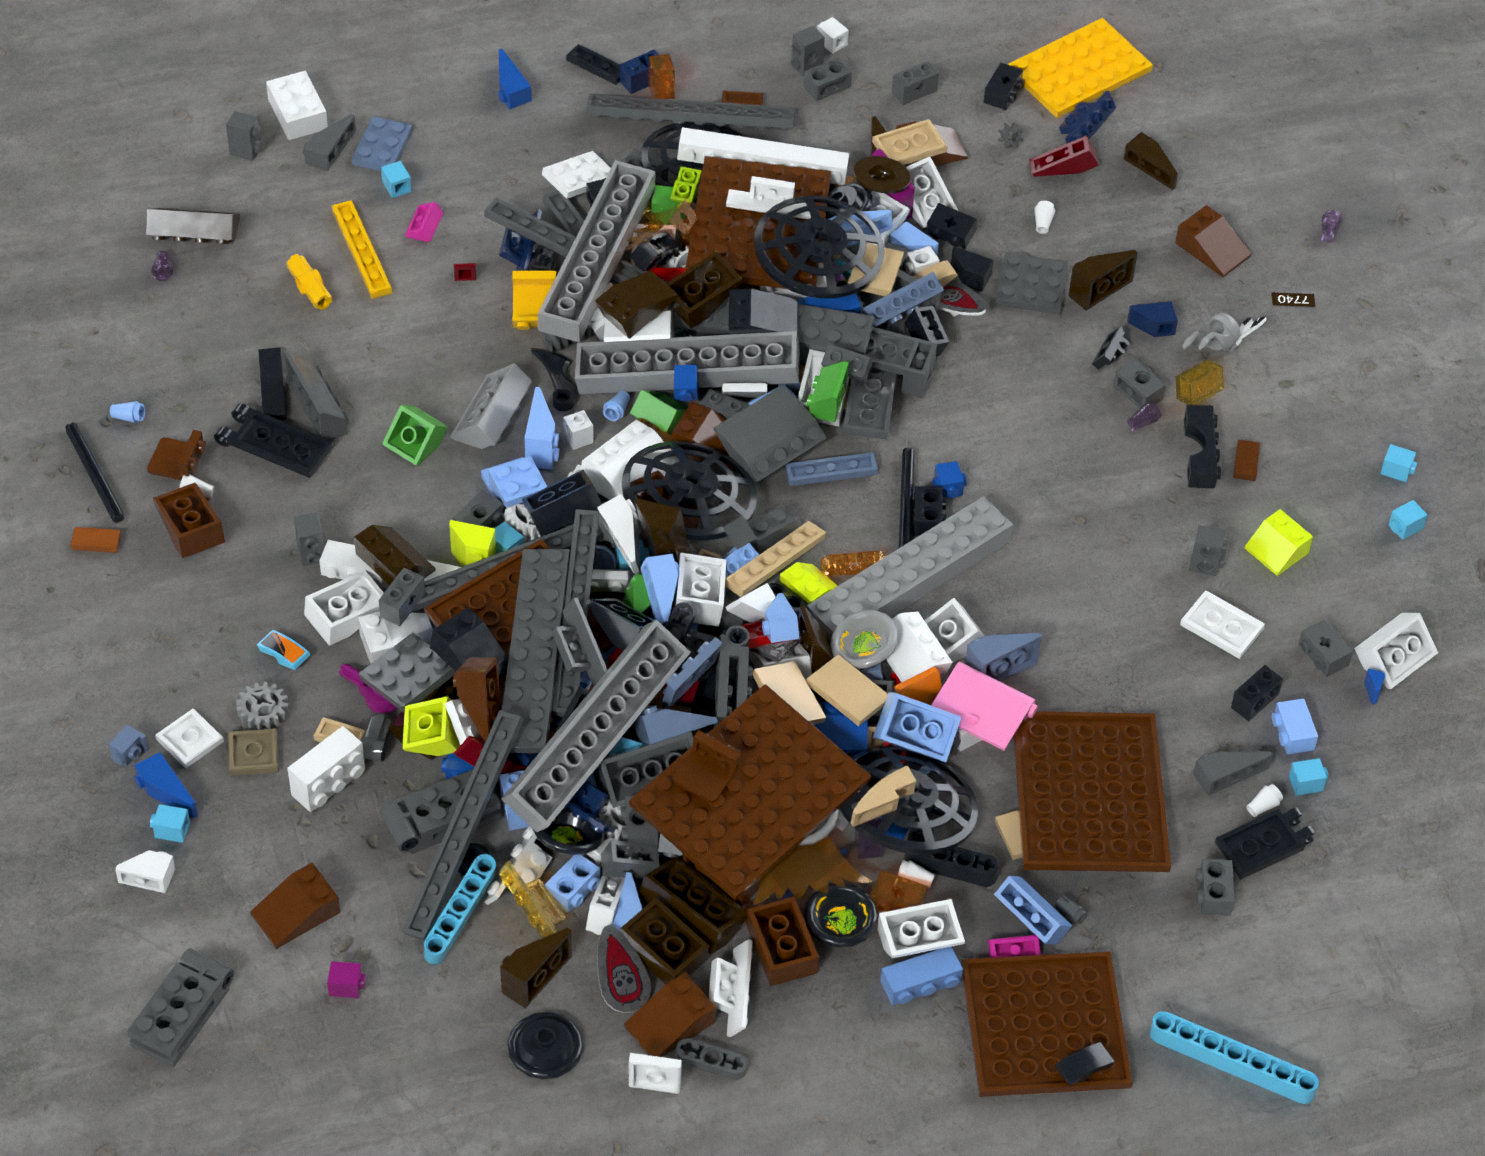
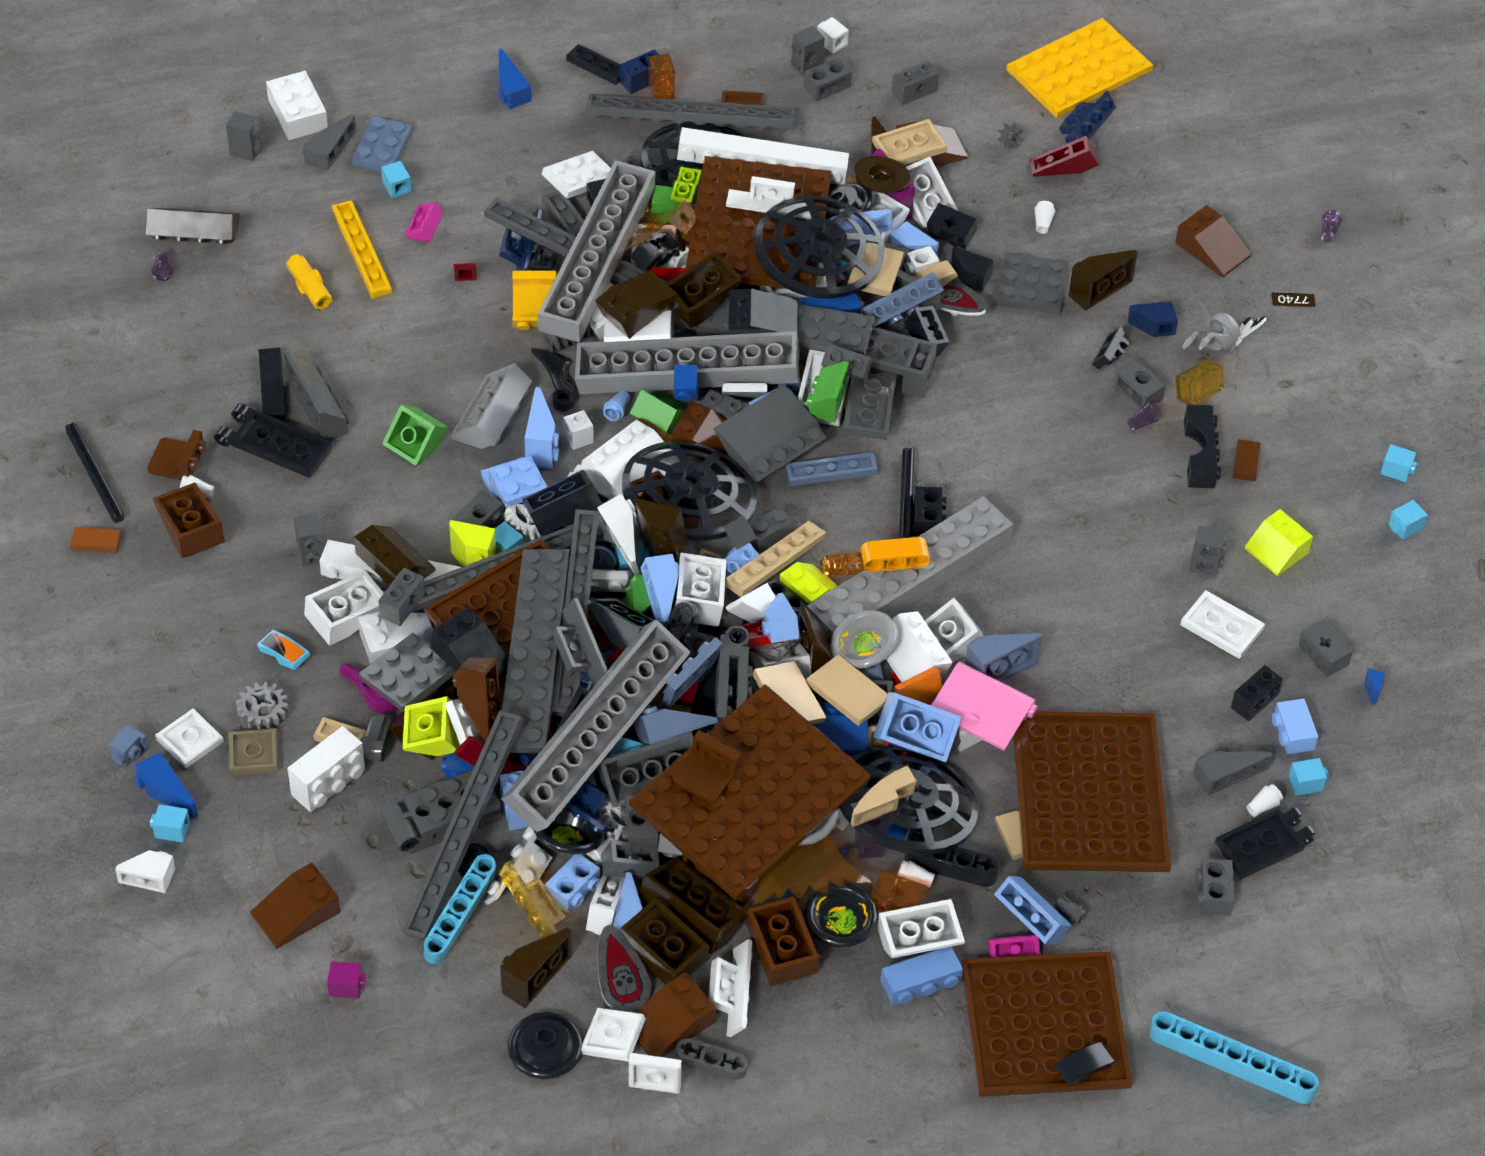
light blue cone [110,401,145,423] -> none
dark grey hinge [127,948,235,1068] -> none
blue brick [932,461,967,498] -> none
black brick [983,62,1025,110] -> none
dark brown slope [1124,132,1178,190] -> none
white slope [1354,613,1438,689] -> none
none -> white tile [581,1008,646,1061]
none -> light orange beam [860,537,930,572]

